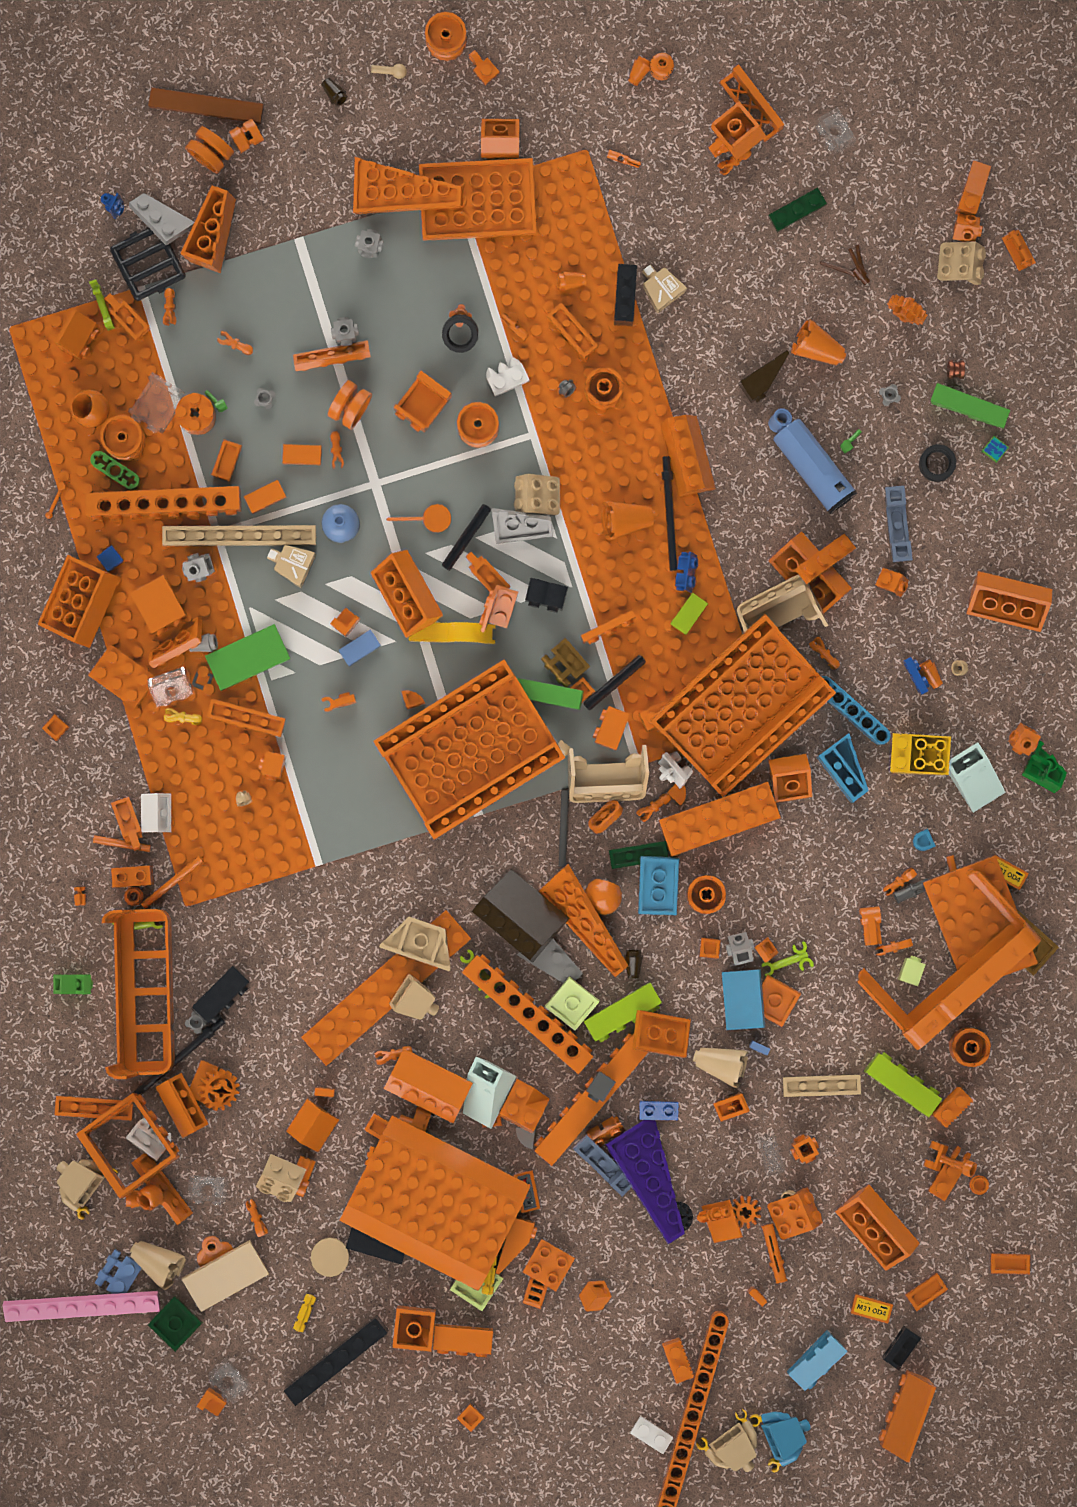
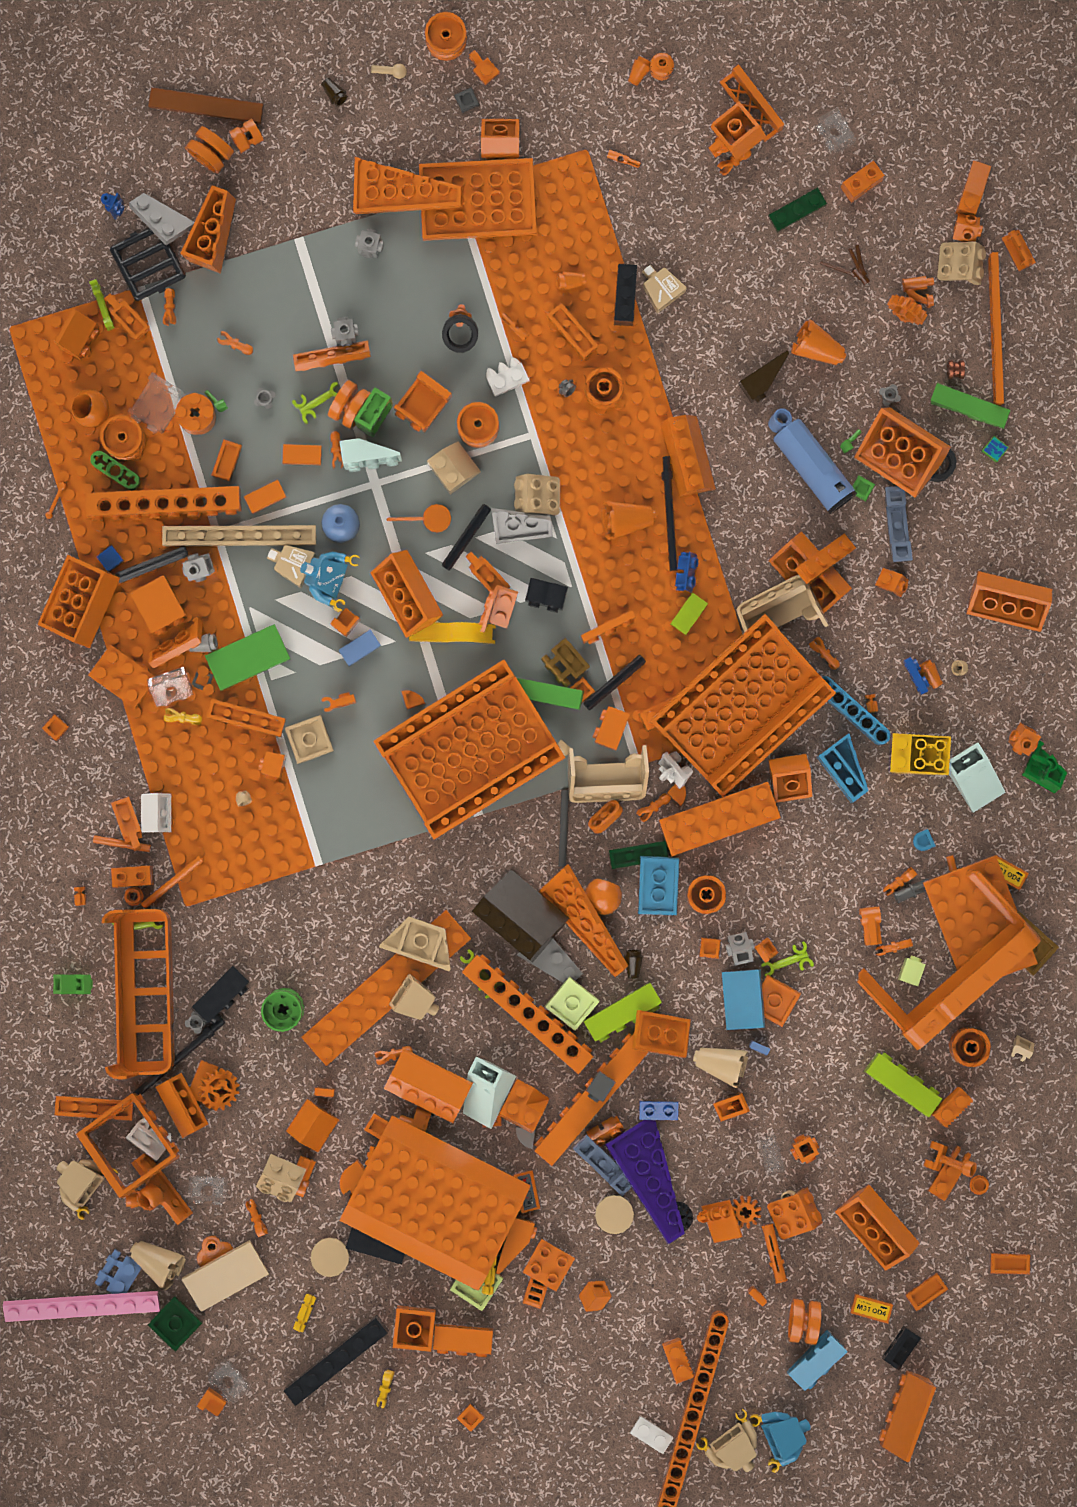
tan plate [783,1075,861,1097] -> none
none -> black axle [115,546,188,583]
none -> bright green wheel [261,988,305,1032]
none -> tan tile [285,715,334,764]
none -> lime bar [292,382,338,424]
none -> dark azure torso [300,552,360,612]
none -> light aqua slope [340,438,402,472]
none -> orange brick [340,1160,365,1197]
none -> bright green window [354,387,393,437]
none -> yellow piece [376,1369,394,1409]
none -> tan slope [427,441,481,495]
none -> dark grey tile [454,87,479,113]
none -> tan tile [595,1195,634,1234]
none -> orange wheel [788,1298,821,1345]
none -> orange brick [841,160,885,203]
none -> bright green tile [852,475,875,502]
none -> orange slope [854,407,951,497]
none -> orange piece [865,694,878,713]
none -> orange plant [902,276,934,308]
none -> orange tile [988,252,1004,406]
none -> tan tile [1011,1035,1035,1062]

